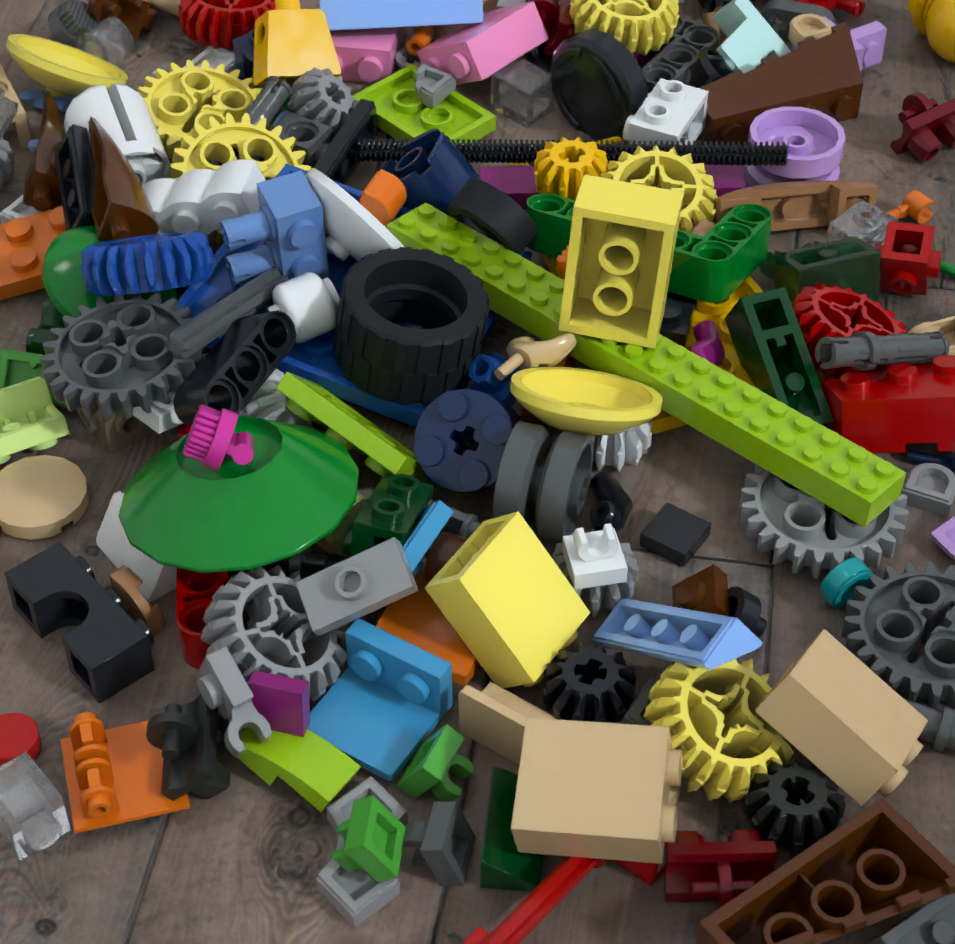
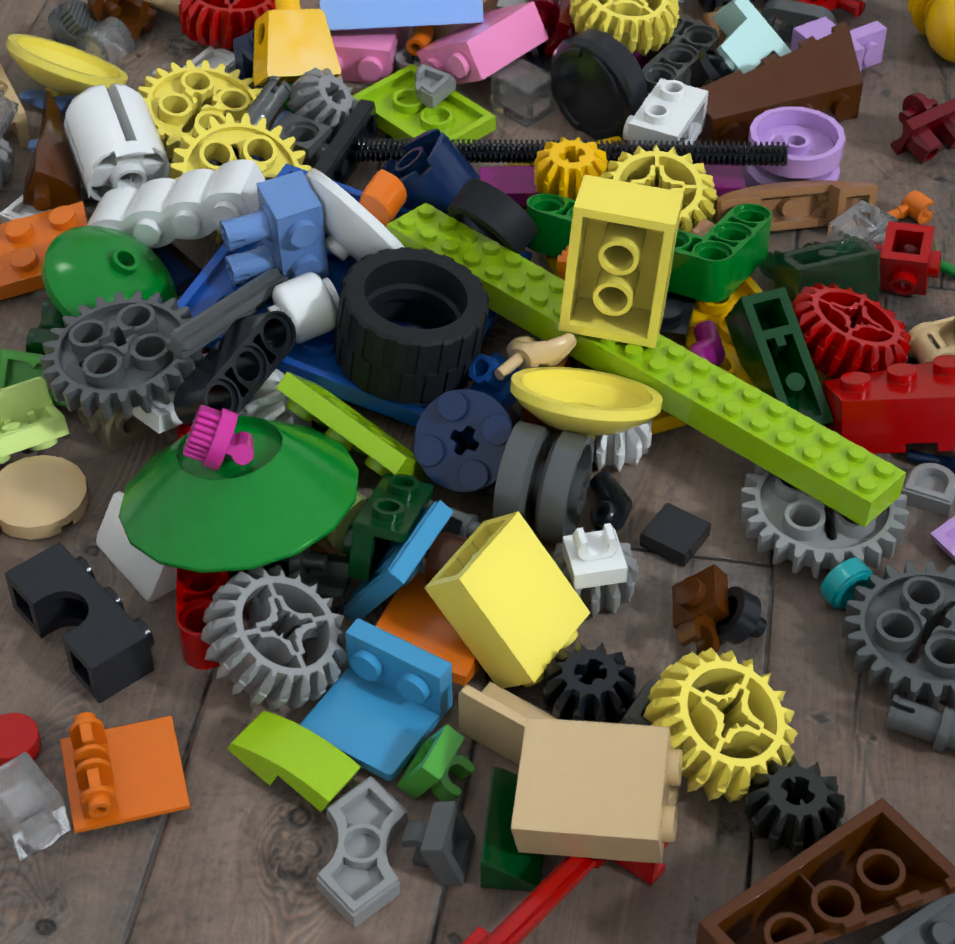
black tile [55,124,95,231] -> none
blue gear [80,231,214,296] -> none
reddish brown piece [88,116,159,241] -> none
medium nougat tile [109,565,166,636] -> none
pearl dark grey hips [146,692,230,801] -> none
light grey plate [197,646,272,757] -> none
magenta tile [247,670,310,737] -> none
light grey plate [295,537,419,636] -> none
bright green tile [331,795,406,882] -> none
light blue slope [592,598,763,670] -> none
dark red hips [664,830,777,910] -> none
tan brick [754,629,928,807] -> none
tan tile [788,14,833,49] -> none
dark grey pin [815,331,949,371] -> none

